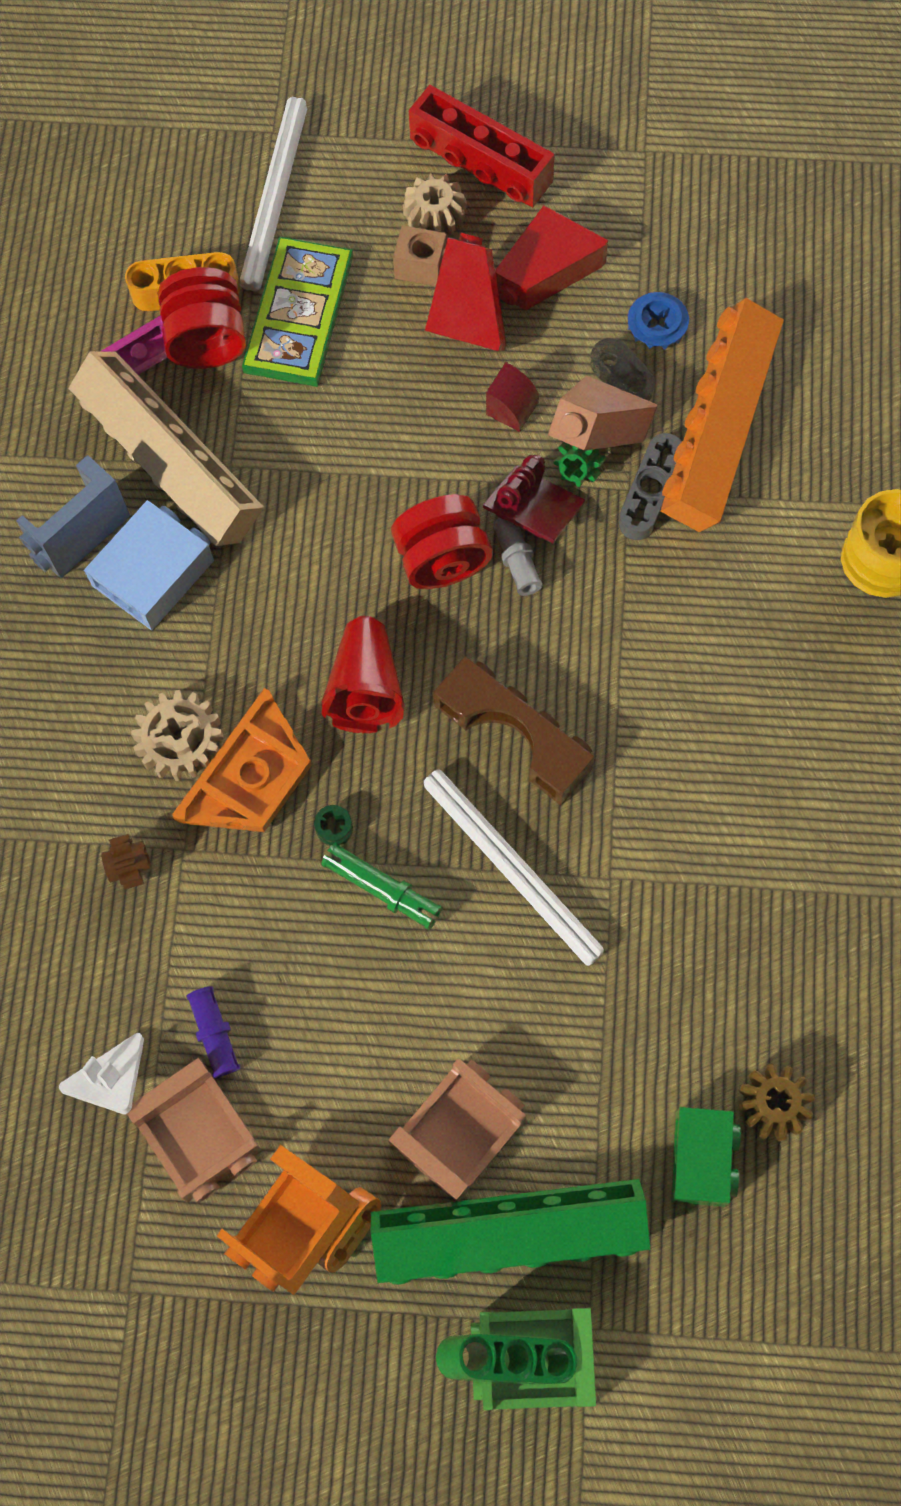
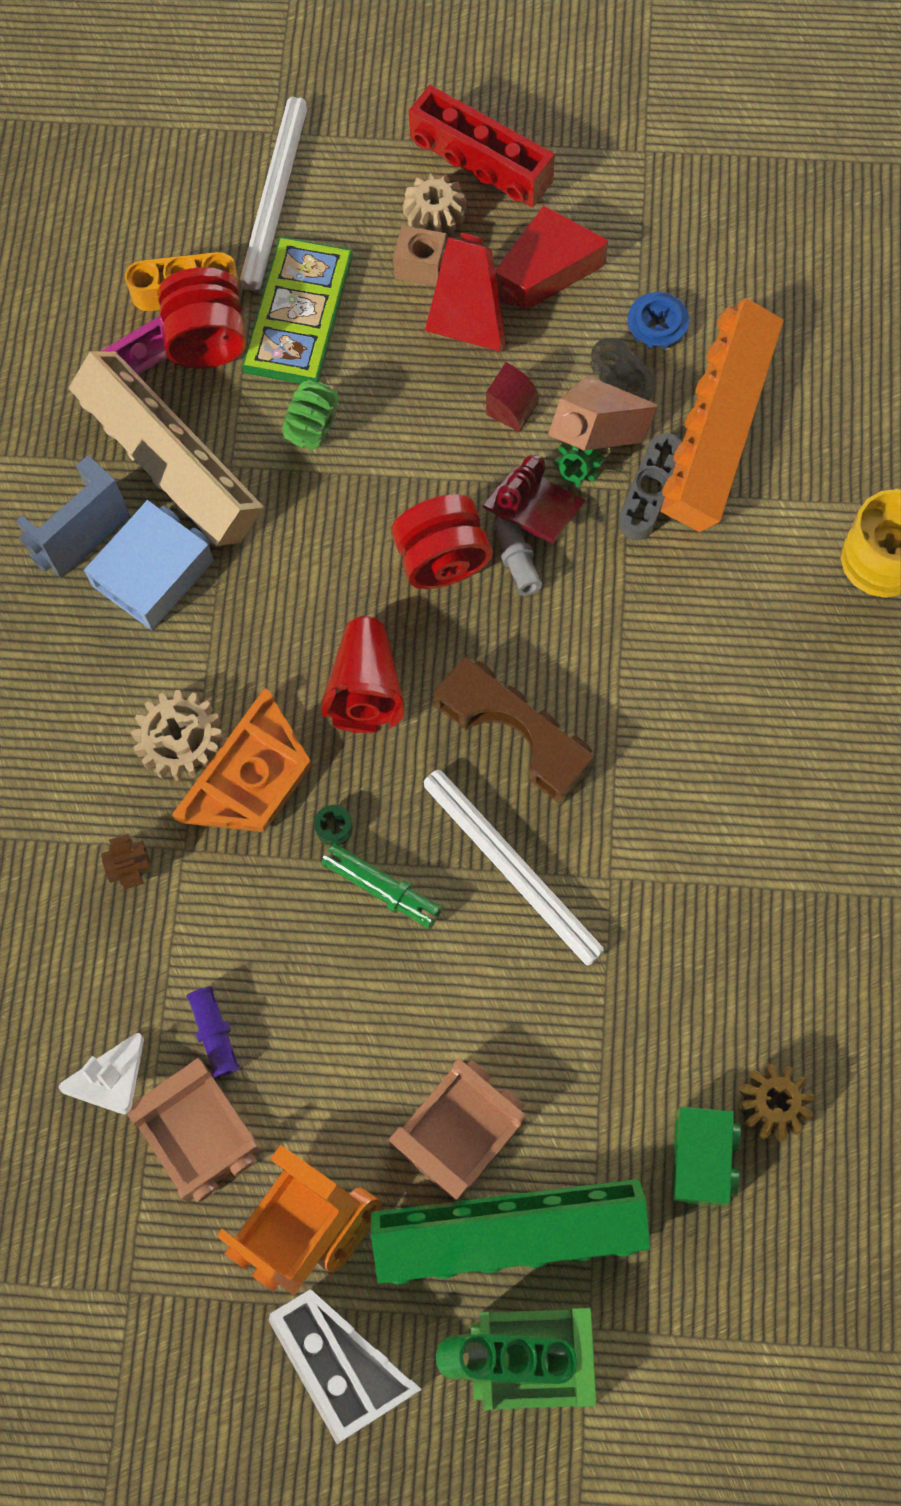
none -> white wedge [268,1289,422,1445]
none -> bright green gear [282,380,339,450]

